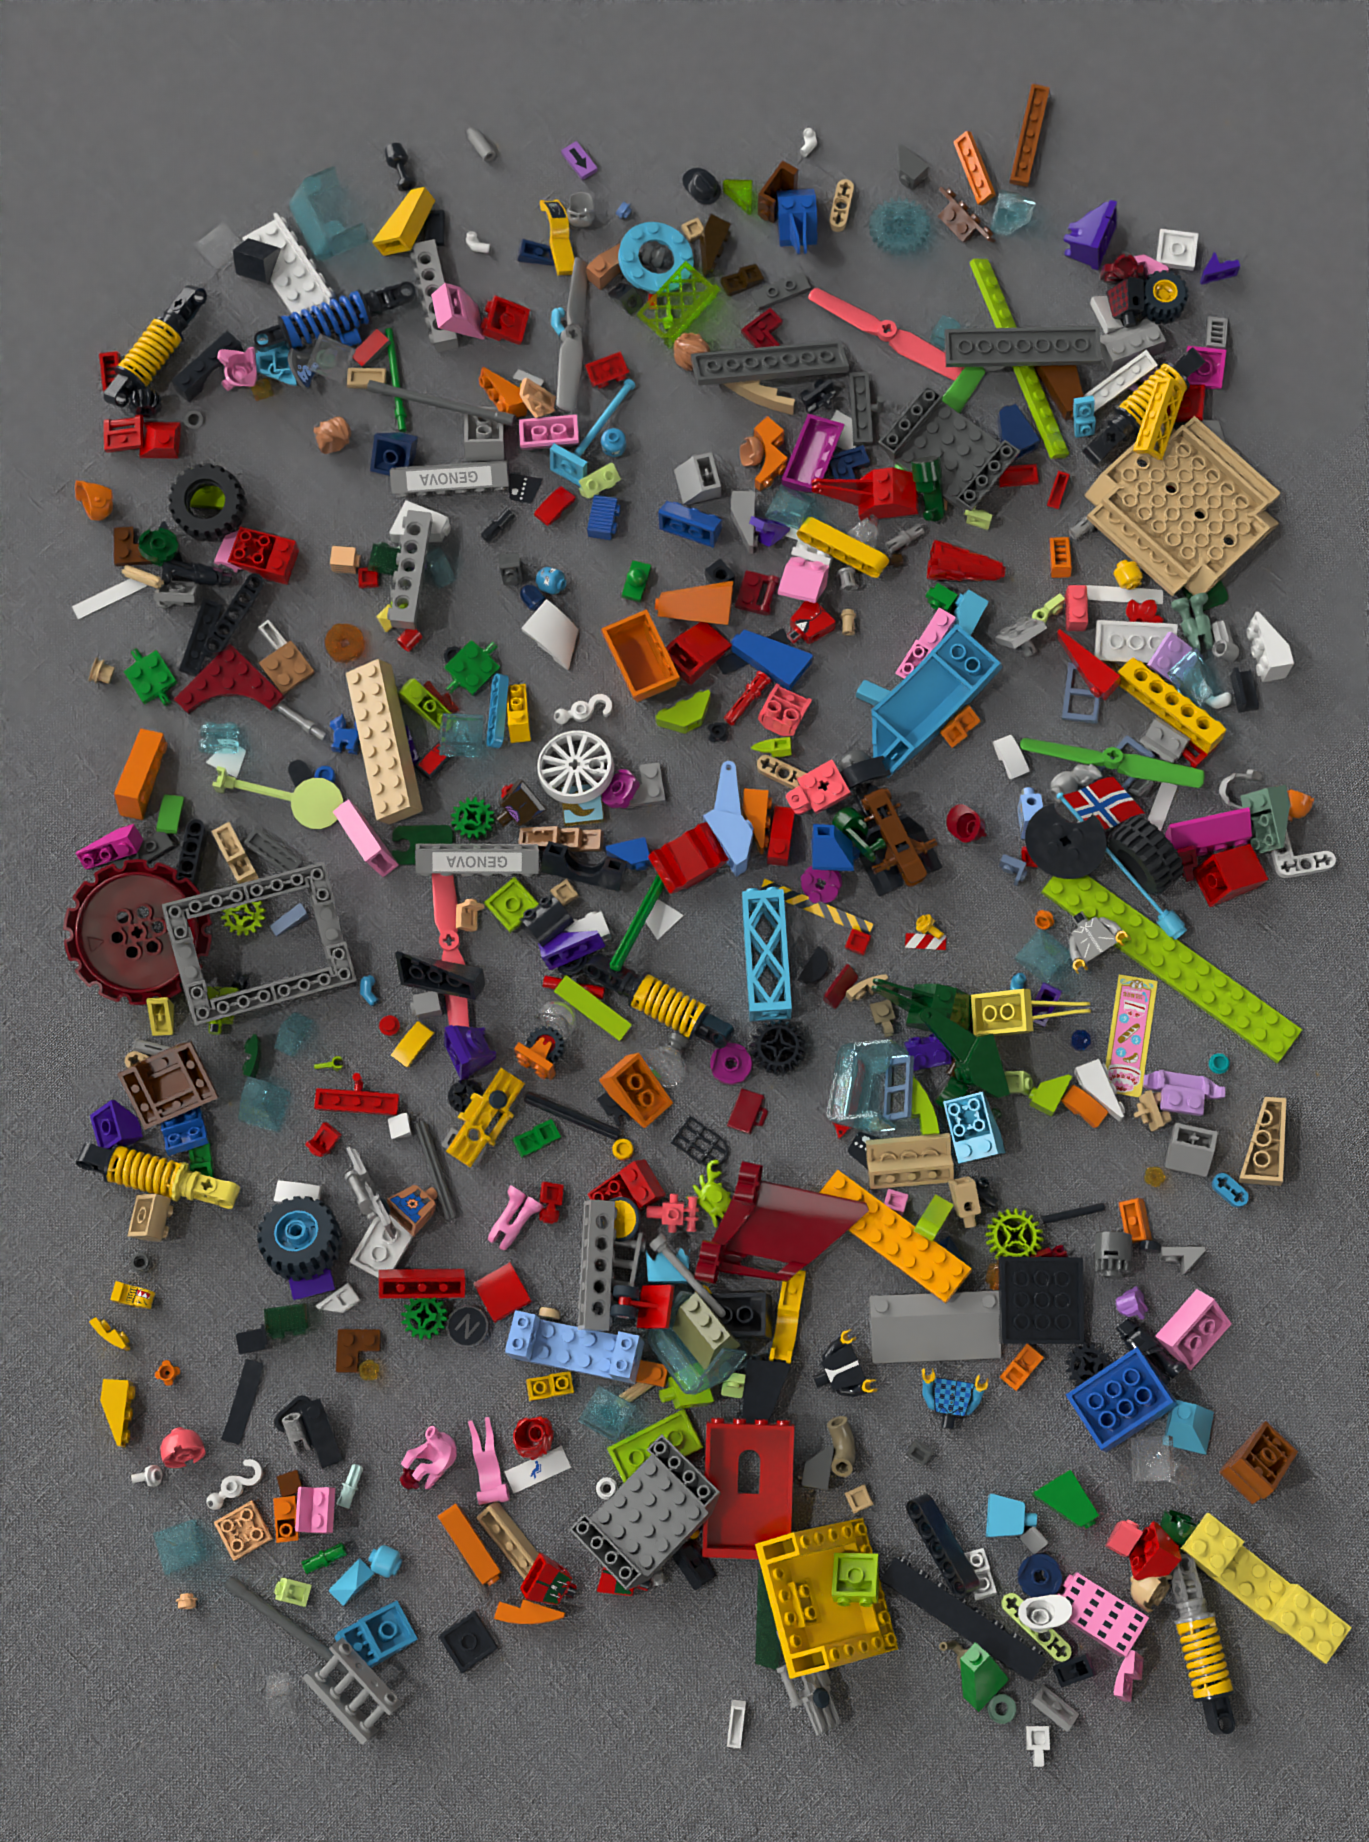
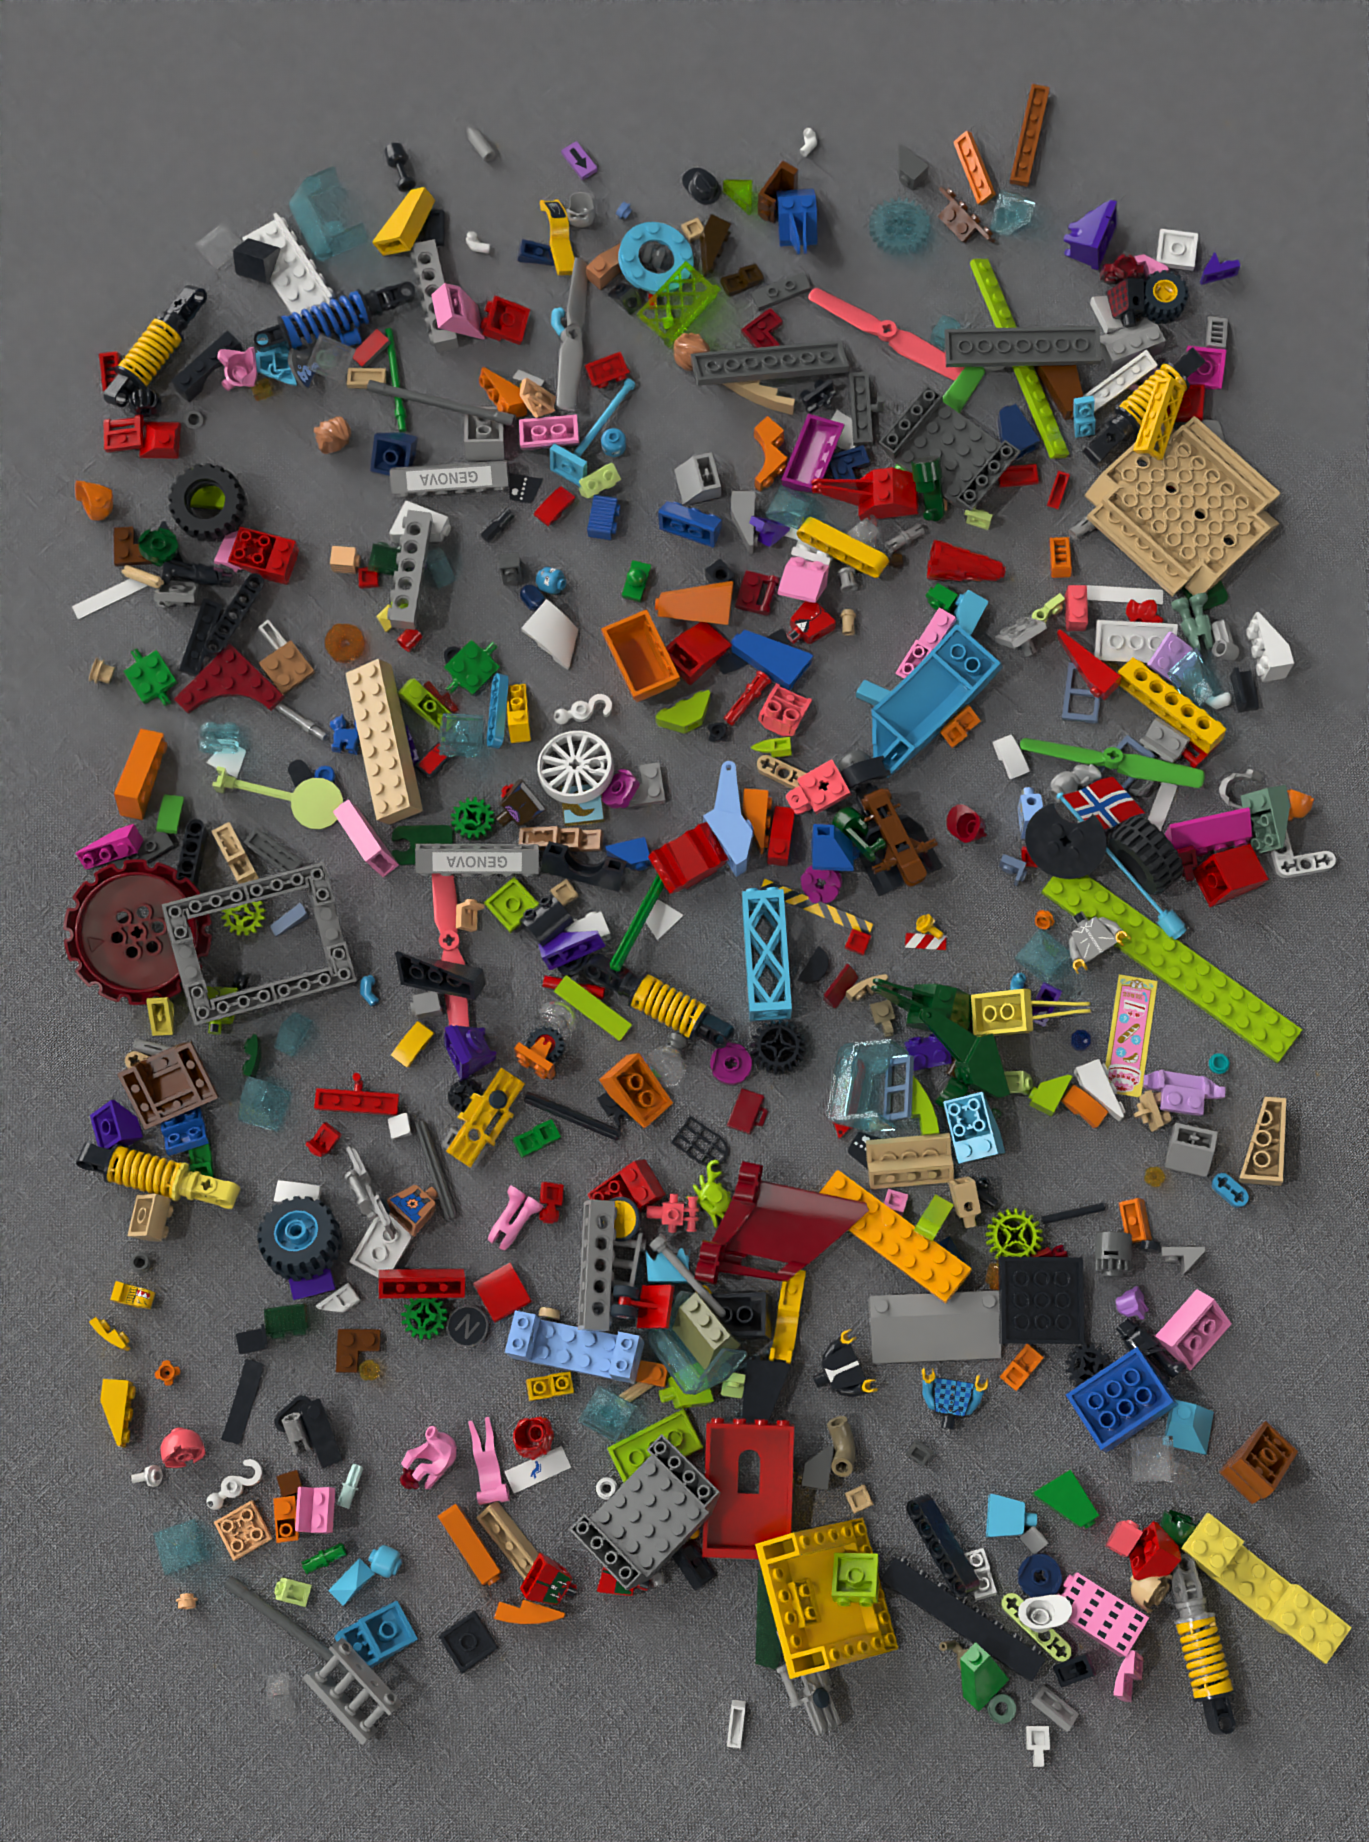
lime hand [314,1056,343,1071] -> none
red plate [379,1015,400,1036] -> none
yellow tile [612,1139,633,1161] -> none
nougat hair [740,436,764,467] -> none
tan beam [829,179,854,232] -> none
yellow head [1113,559,1143,590] -> none

